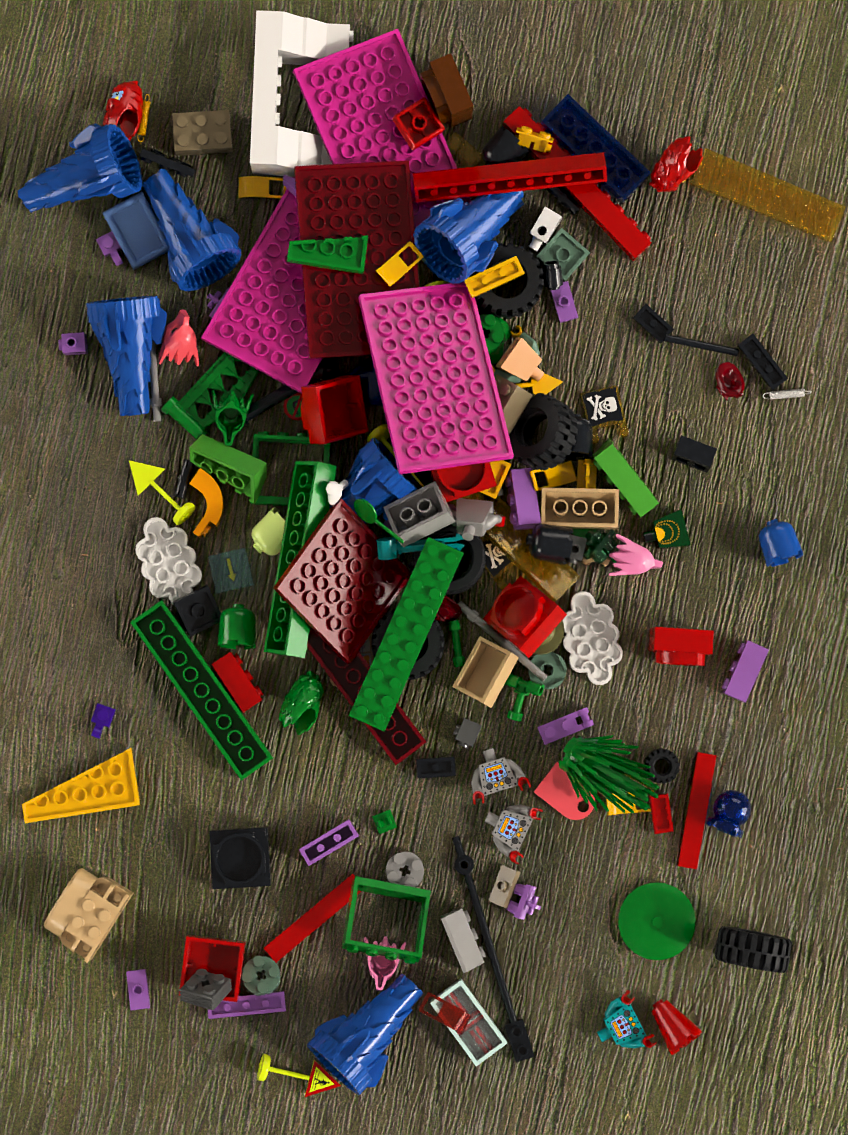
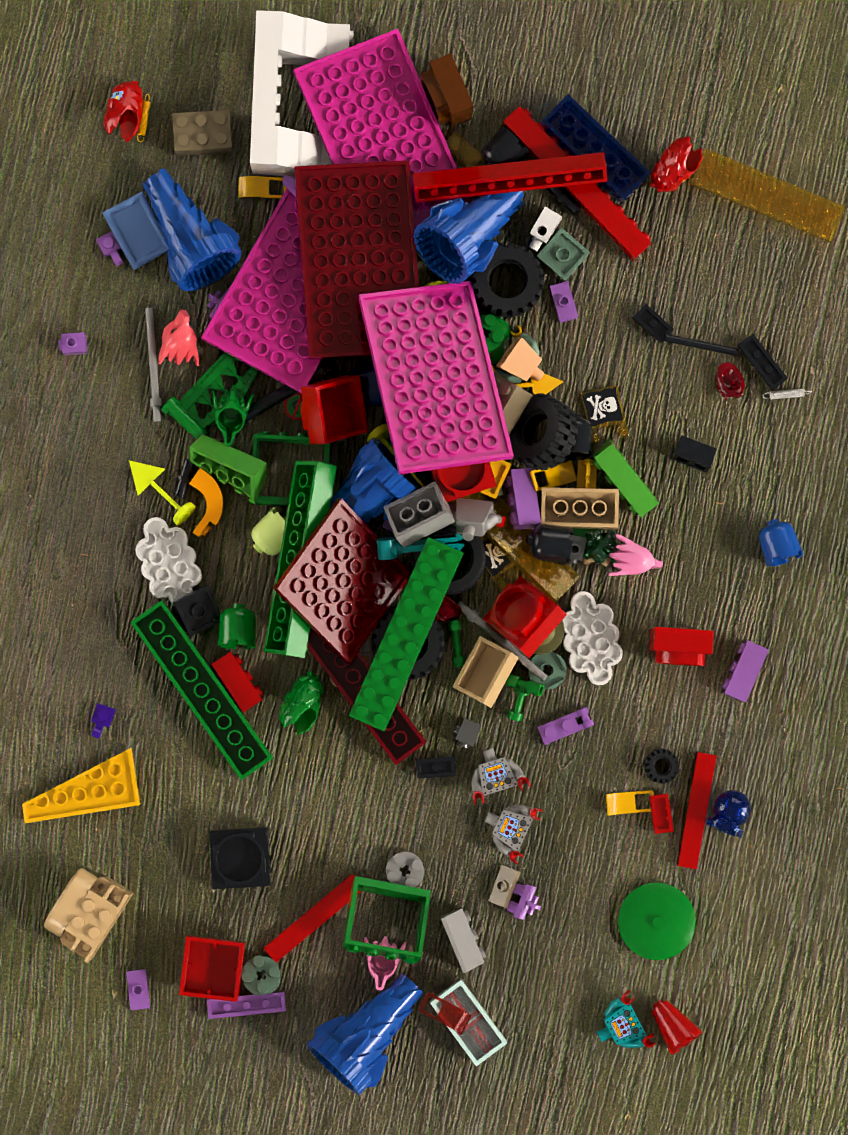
blue cone [18,124,142,213] -> none
blue cone [86,296,167,416] -> none
black wing [137,142,195,178] -> none
dark grey brick [179,969,232,1011] -> none
clear light blue tile [208,548,254,594] -> none
neon yellow piece [257,1054,341,1097] -> none
green wing [286,235,368,274] -> none
medium lavender brick [299,819,359,866] -> none
white rock [326,480,349,506] -> none
green piece [354,498,404,544] -> none
green tile [372,809,397,834] -> none
yellow piece [376,242,424,286] -> none
red brick [392,97,445,150] -> none
black bar [452,836,535,1063] -> none
yellow plate [464,256,524,298] -> none
yellow hinge [515,126,554,153] -> none
coral tile [534,762,595,820] -> none
black brick [542,261,563,290] -> none
green plant [559,735,659,813] -> none
dark green torso [643,510,691,549] -> none
black tyre [714,926,792,973] -> none

